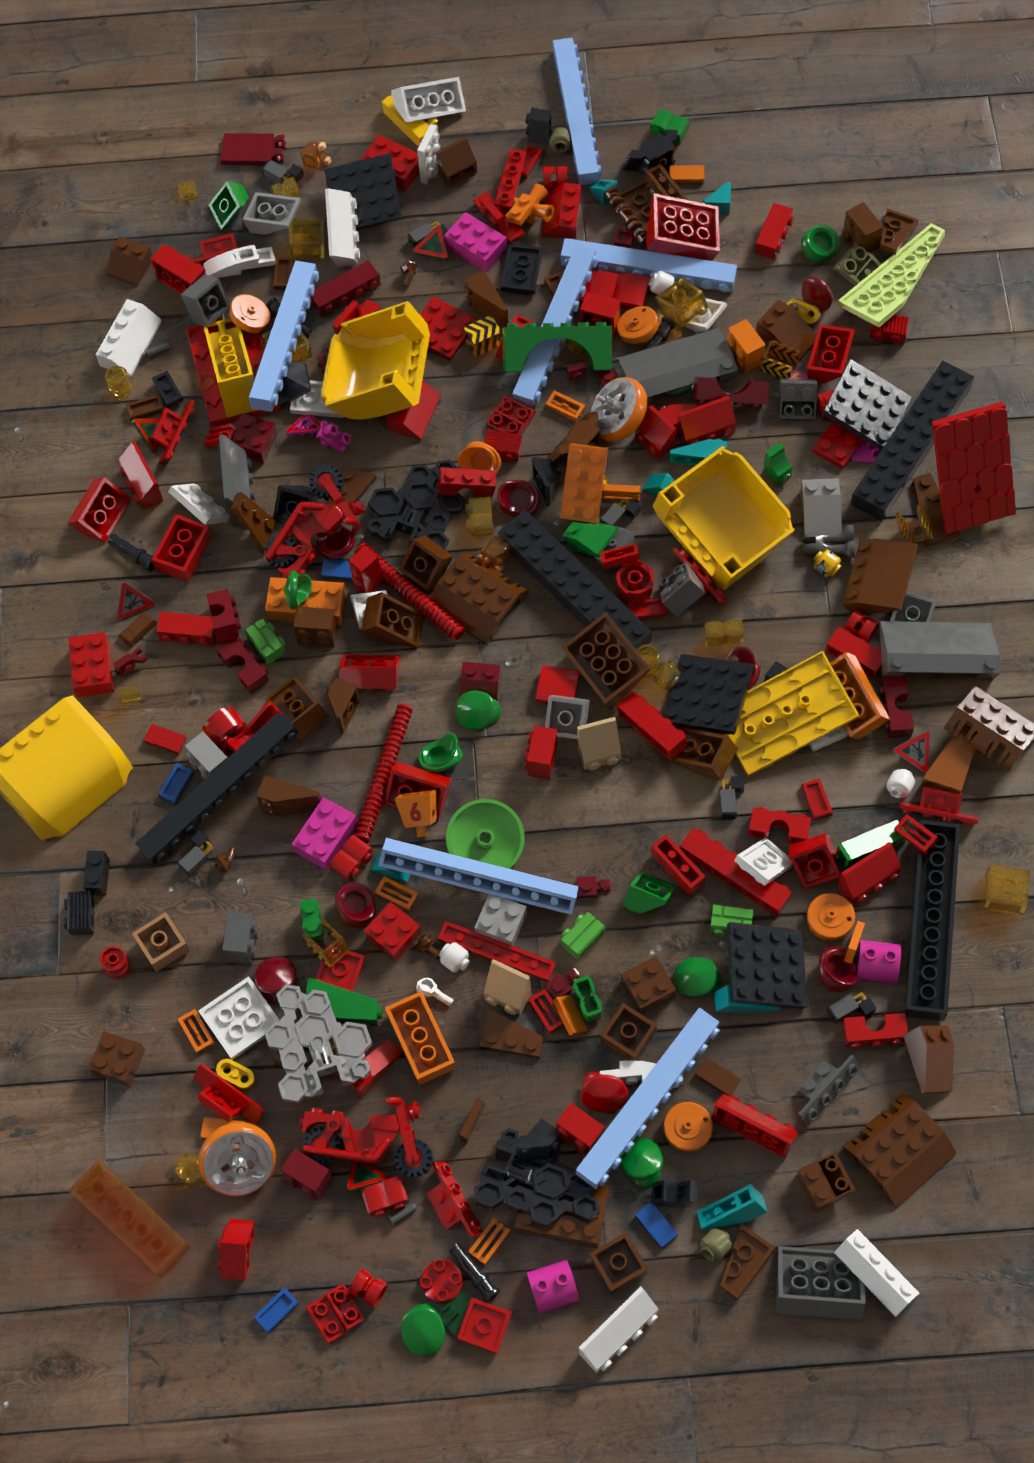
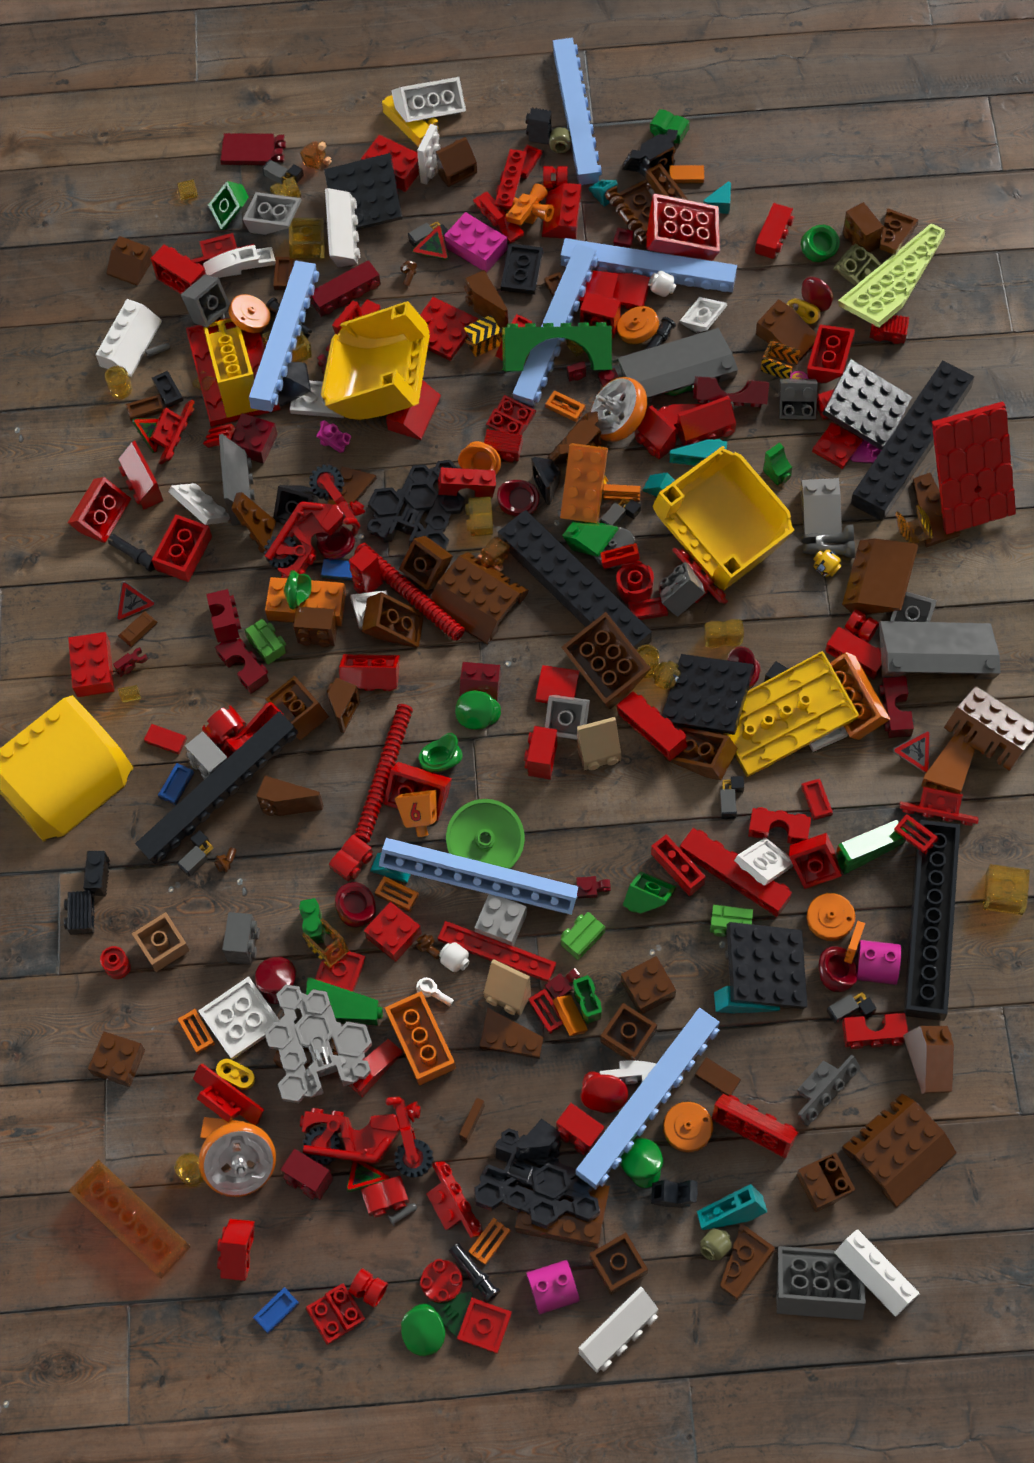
red brick [156,612,216,646] -> none
piece [286,415,321,437] -> none
dark pink brick [292,797,358,871] -> none
blue tile [635,1202,678,1249] -> none
clear yellow brick [655,277,708,327] -> none
green piece [674,957,722,997] -> none
orange brick [726,319,766,374] -> none
red slope [837,842,902,905] -> none
white head [886,769,915,798] -> none

